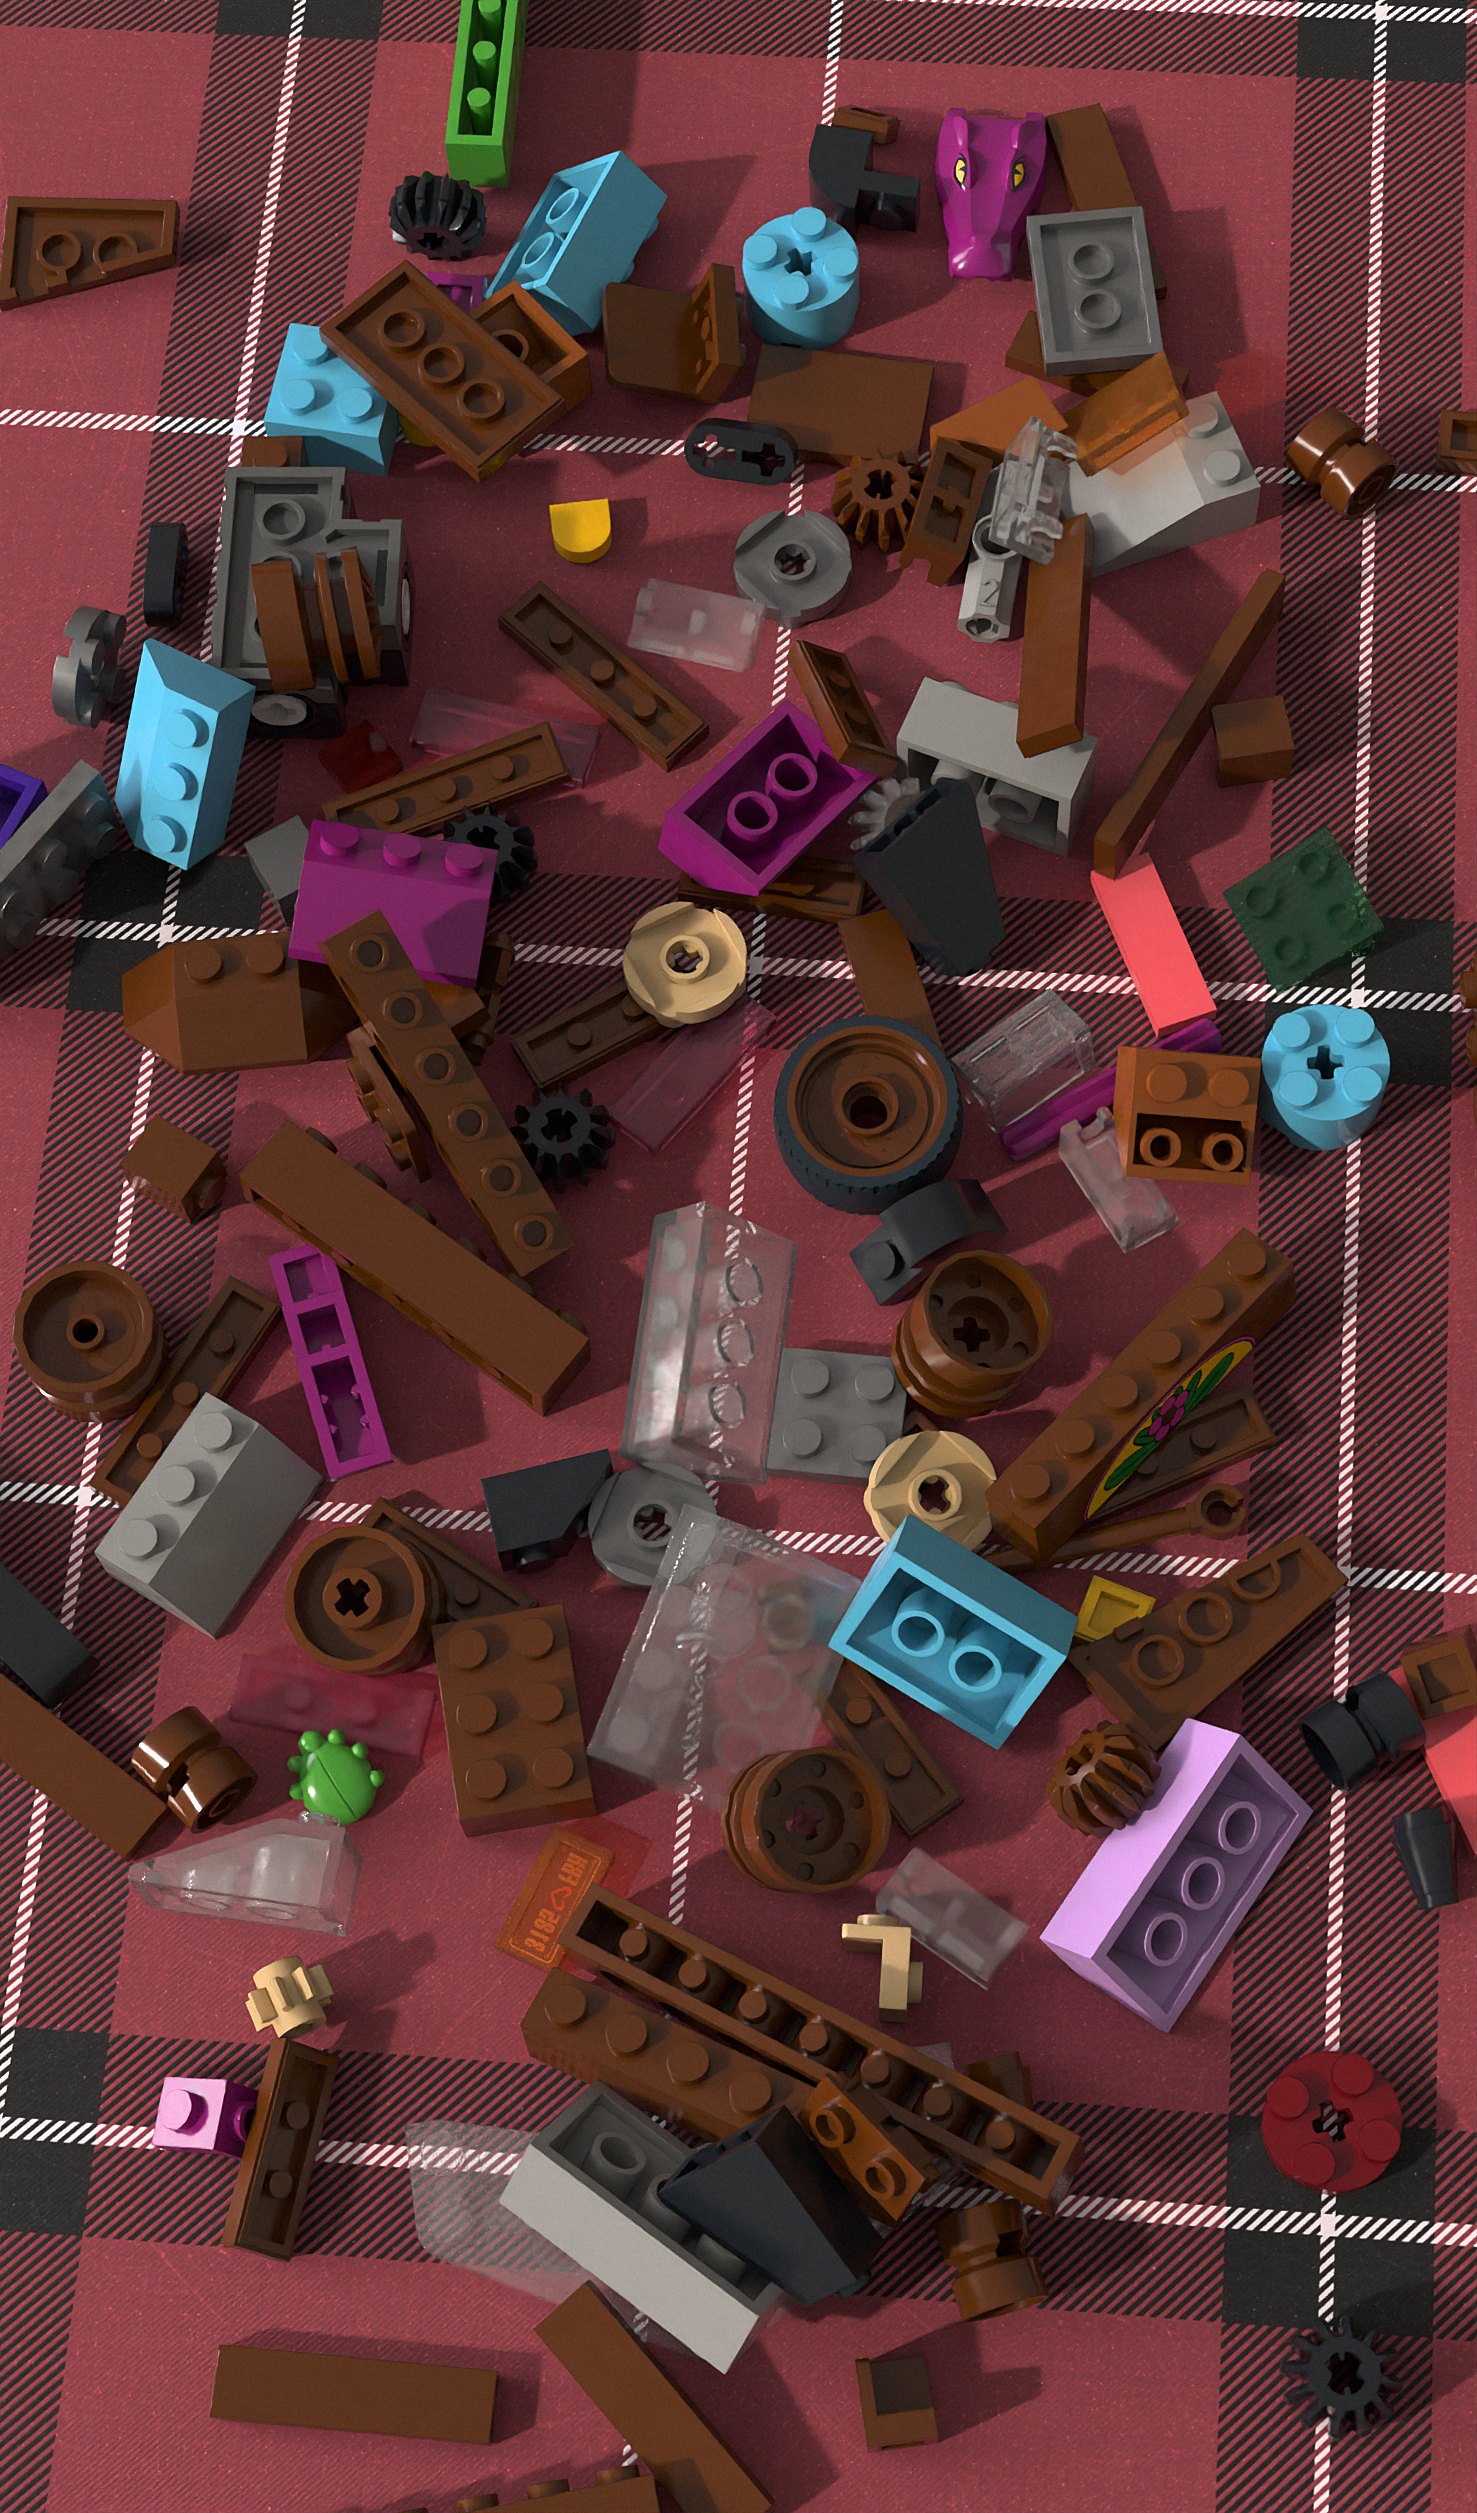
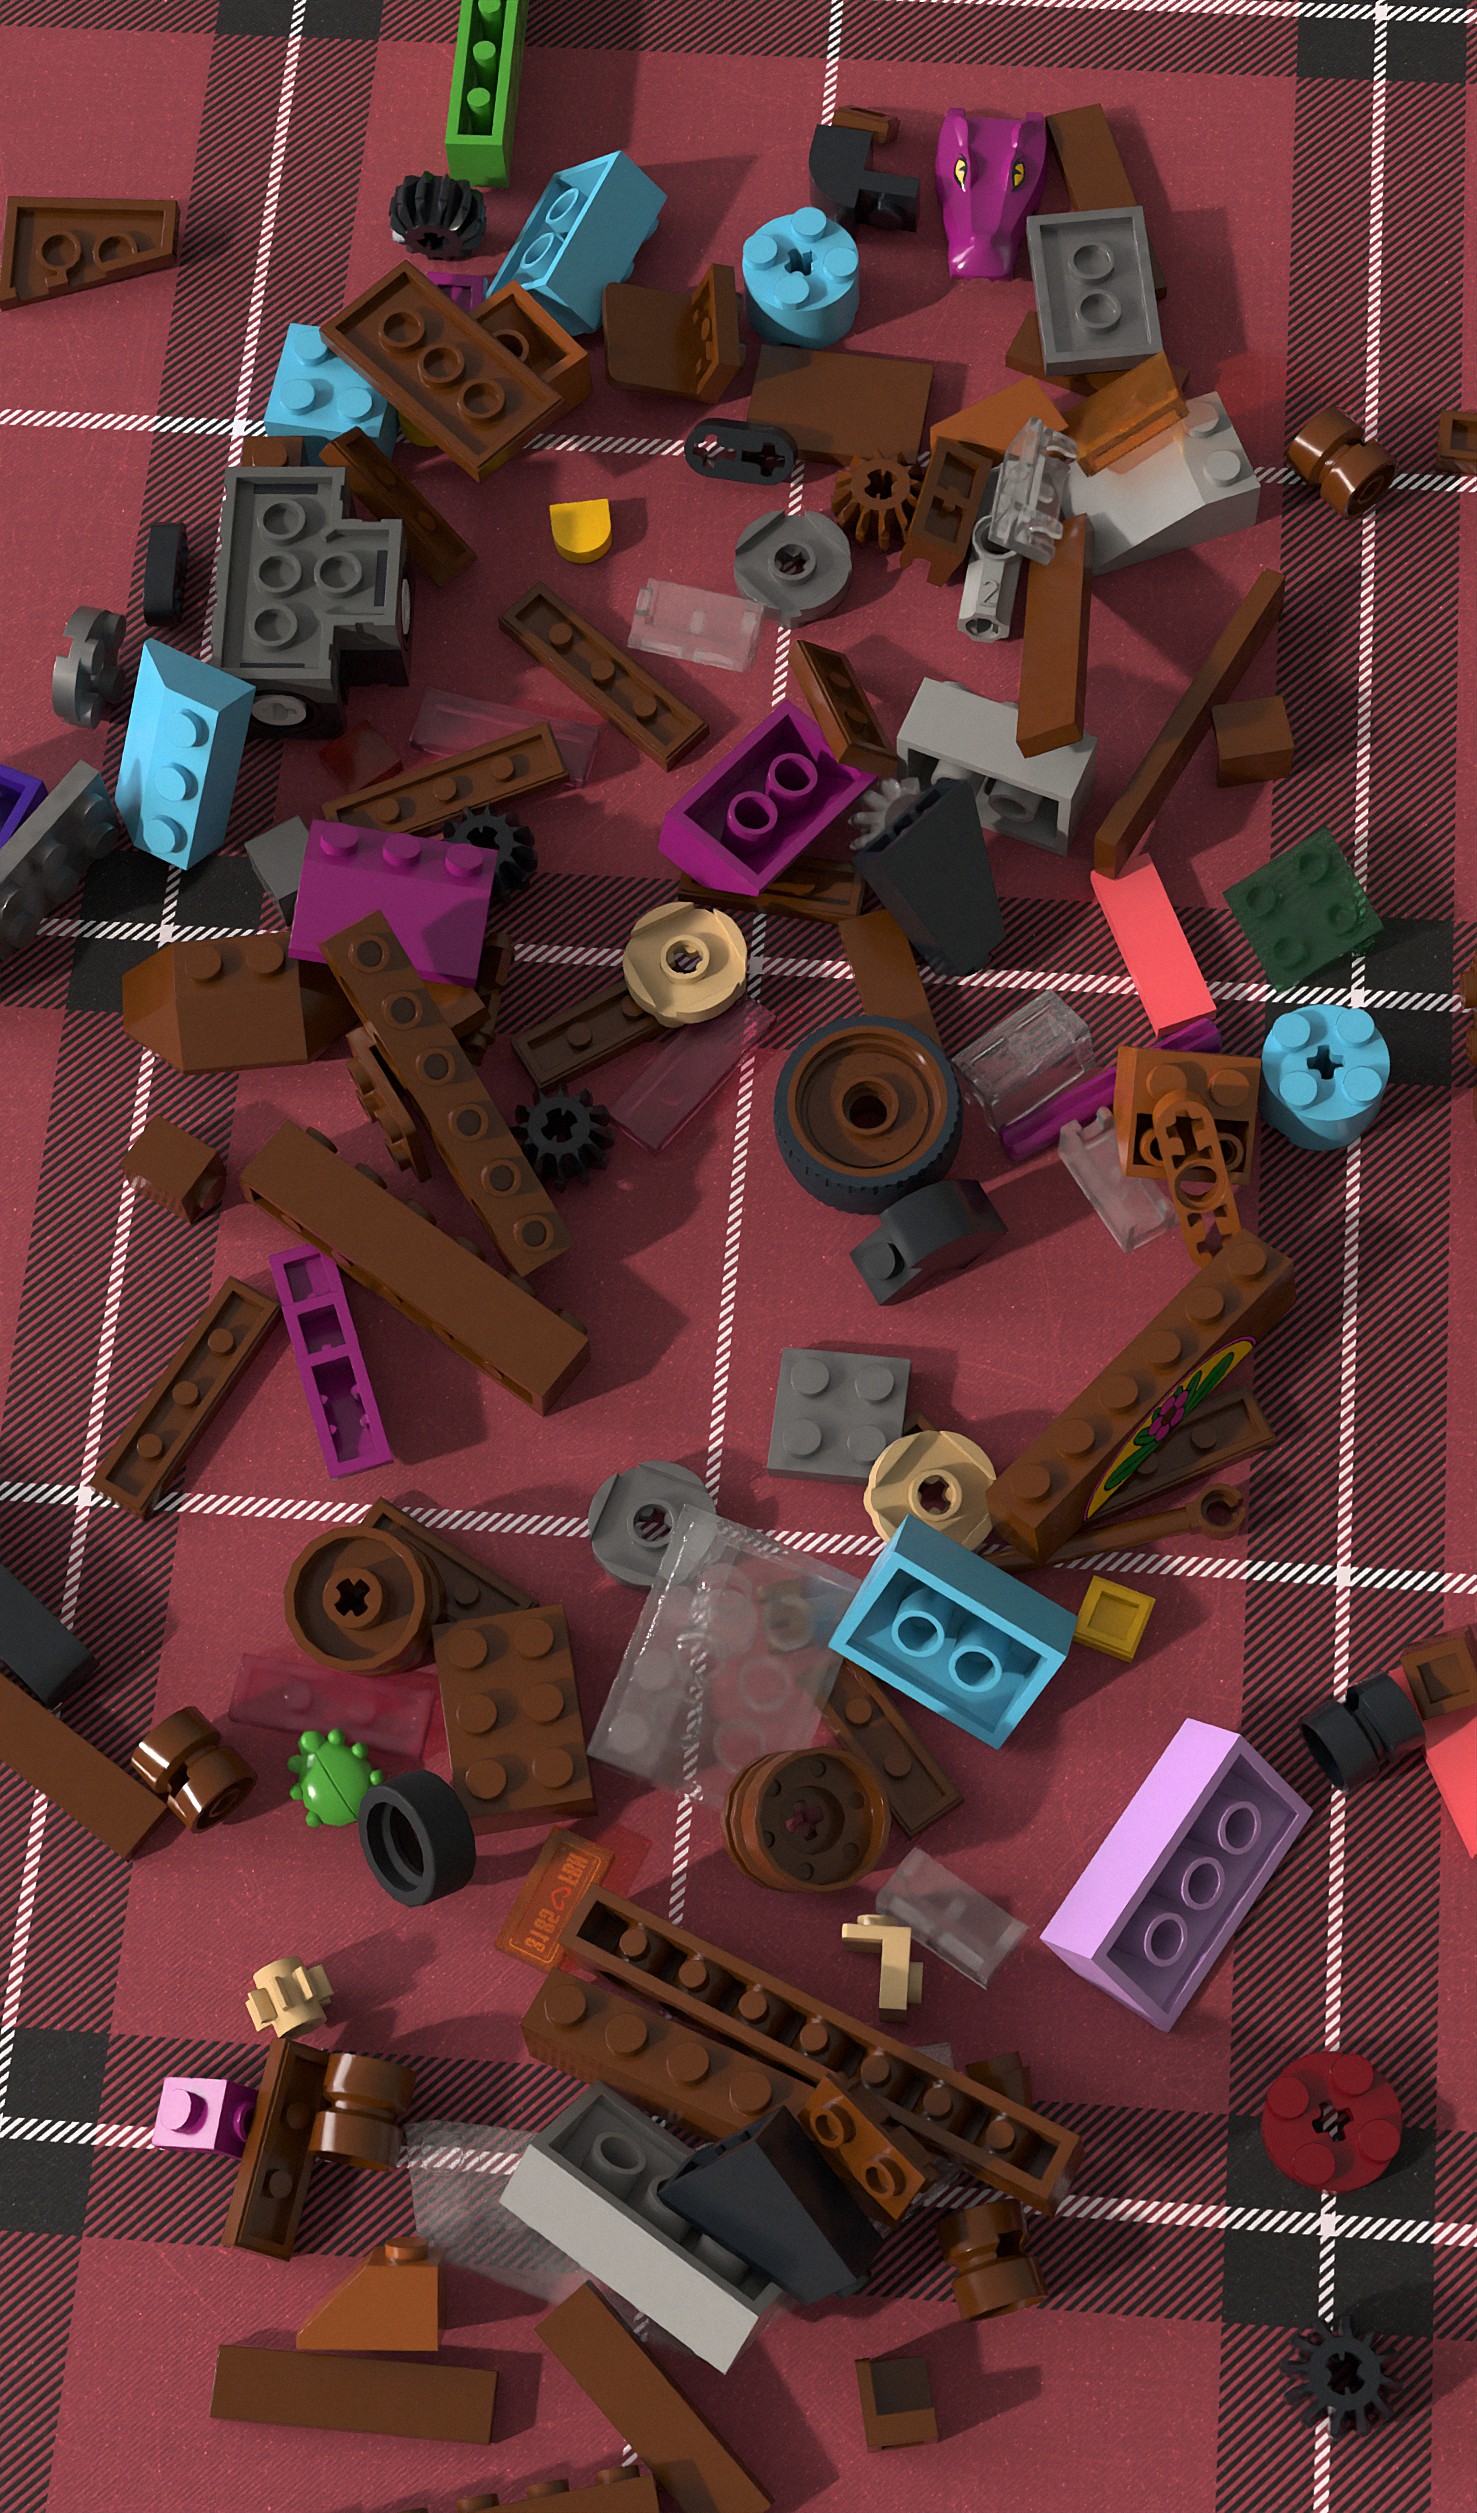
reddish brown wheel [12,1261,169,1422] -> none
light grey slope [94,1392,324,1640] -> none
clear slope [127,1812,363,1937] -> none
reddish brown wheel [251,546,384,695] -> none
black slope [480,1448,614,1574] -> none
clear slope [619,1201,798,1486] -> none
reddish brown wheel [891,1249,1054,1419] -> none
reddish brown gear [1045,1720,1162,1839] -> none
reddish brown wing [1063,1532,1349,1755] -> none
black cone [1389,1806,1460,1910] -> none
none -> dark orange slope [297,2237,446,2351]
none -> reddish brown wheel [308,2053,417,2172]
none -> reddish brown tile [318,426,478,588]
none -> black tyre [358,1769,477,1908]
none -> dark orange beam [1152,1090,1242,1268]

